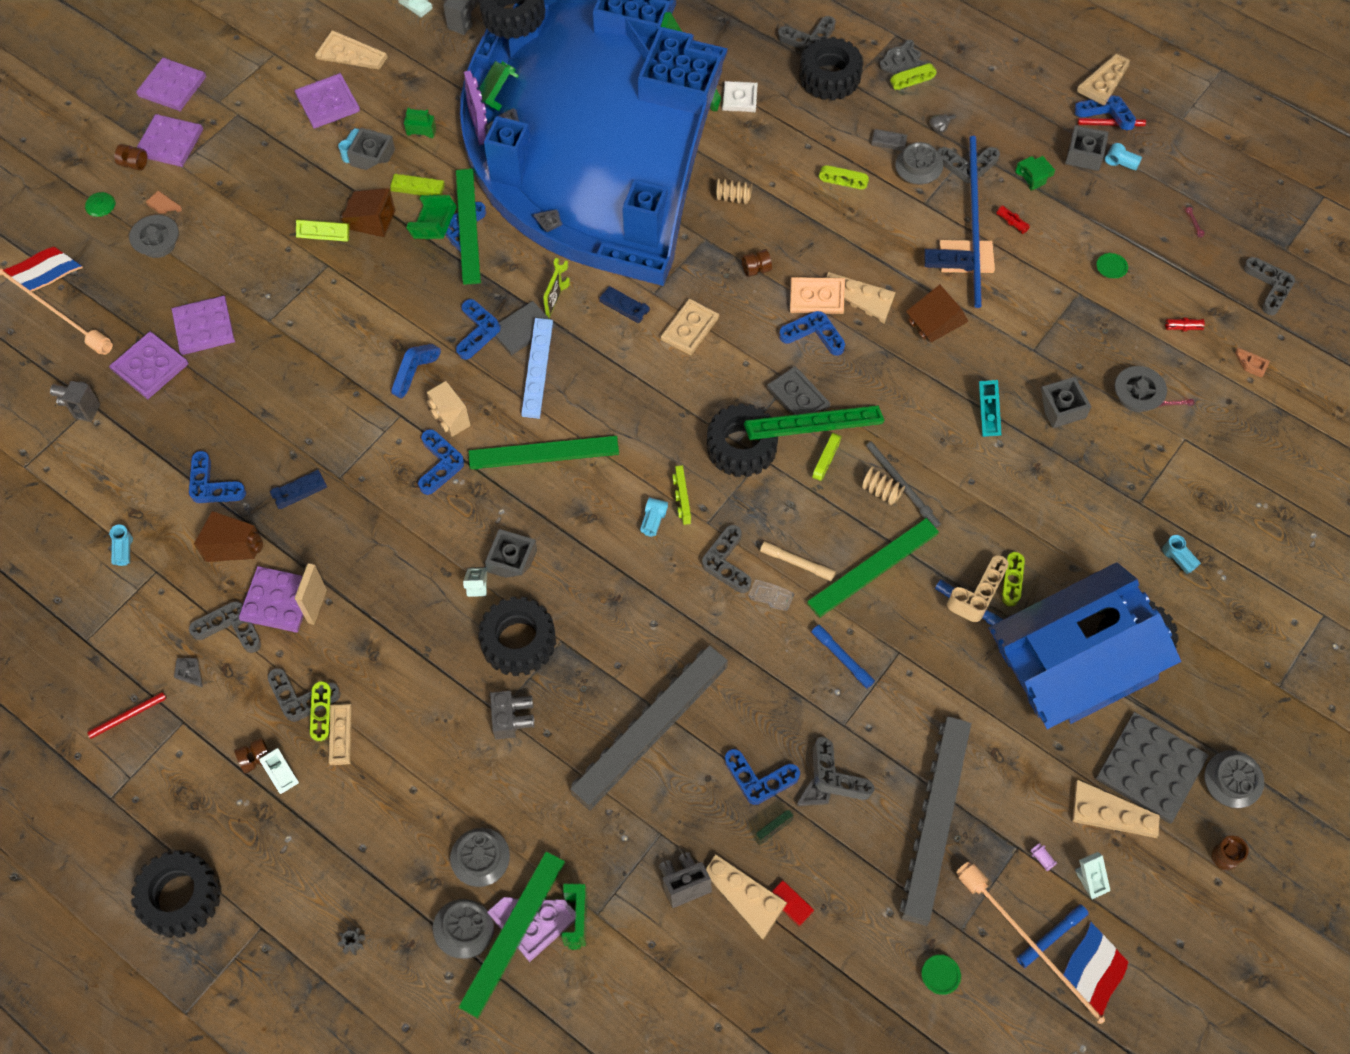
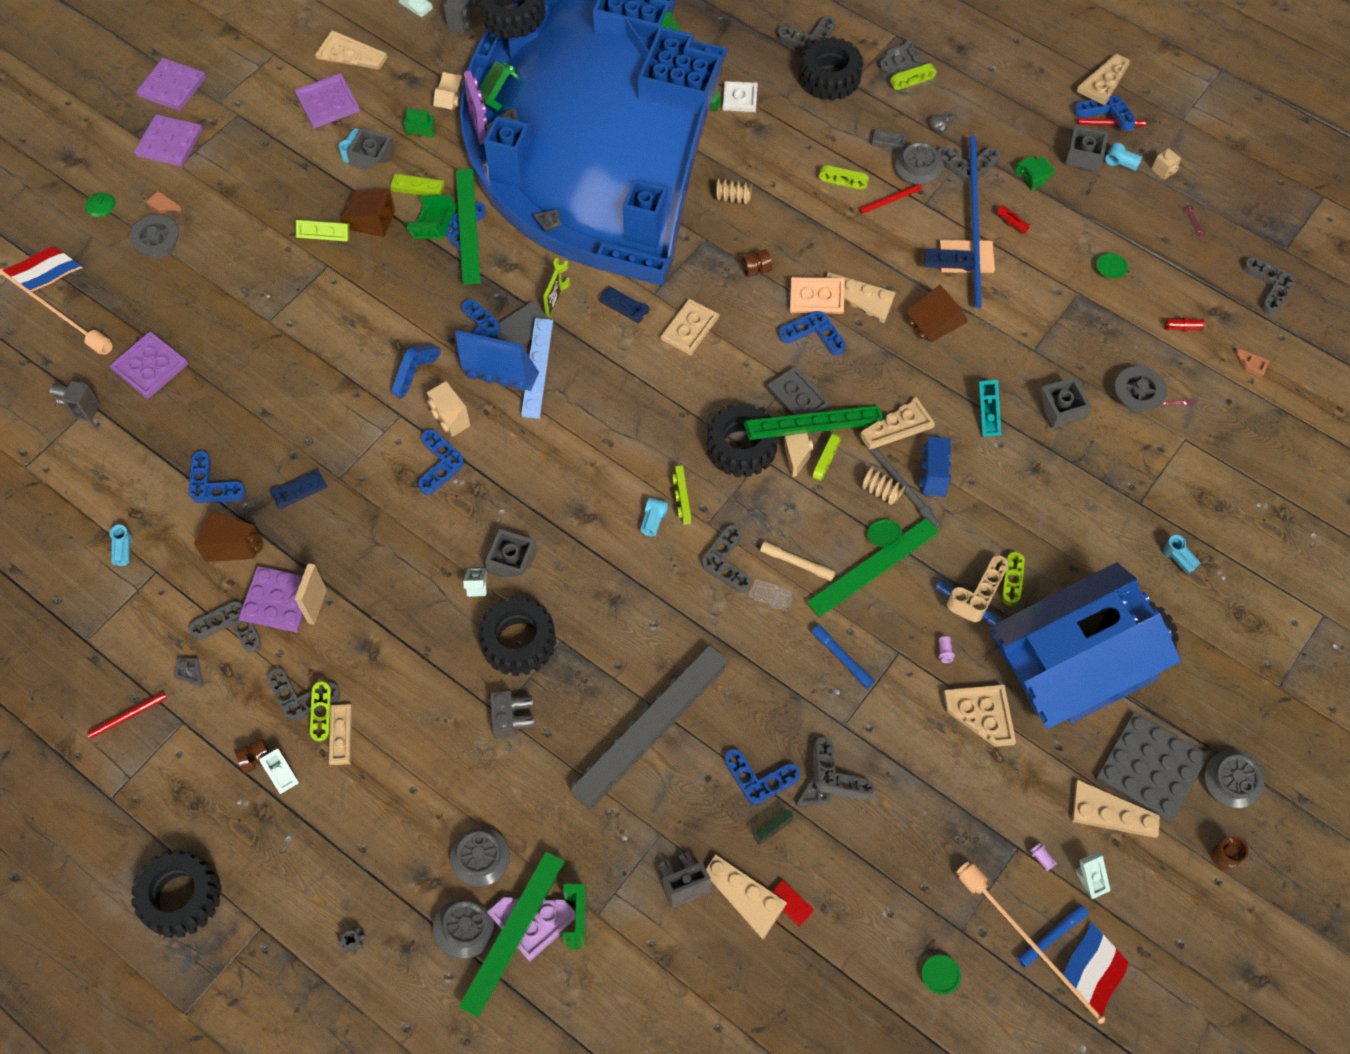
reddish brown wheel [114,144,148,171] -> none
medium lavender plate [172,296,235,355] -> none
green tile [469,436,619,470] -> none
dark grey brick [899,716,972,926] -> none
none -> tan brick [433,72,465,110]
none -> blue slope [455,330,539,391]
none -> tan slope [784,433,813,477]
none -> red piece [859,184,922,214]
none -> tan wing [860,397,935,450]
none -> green piece [867,519,902,547]
none -> blue wedge [920,436,951,497]
none -> lavender pin [938,636,955,663]
none -> tan plate [943,685,1016,747]
none -> tan brick [1152,148,1181,180]

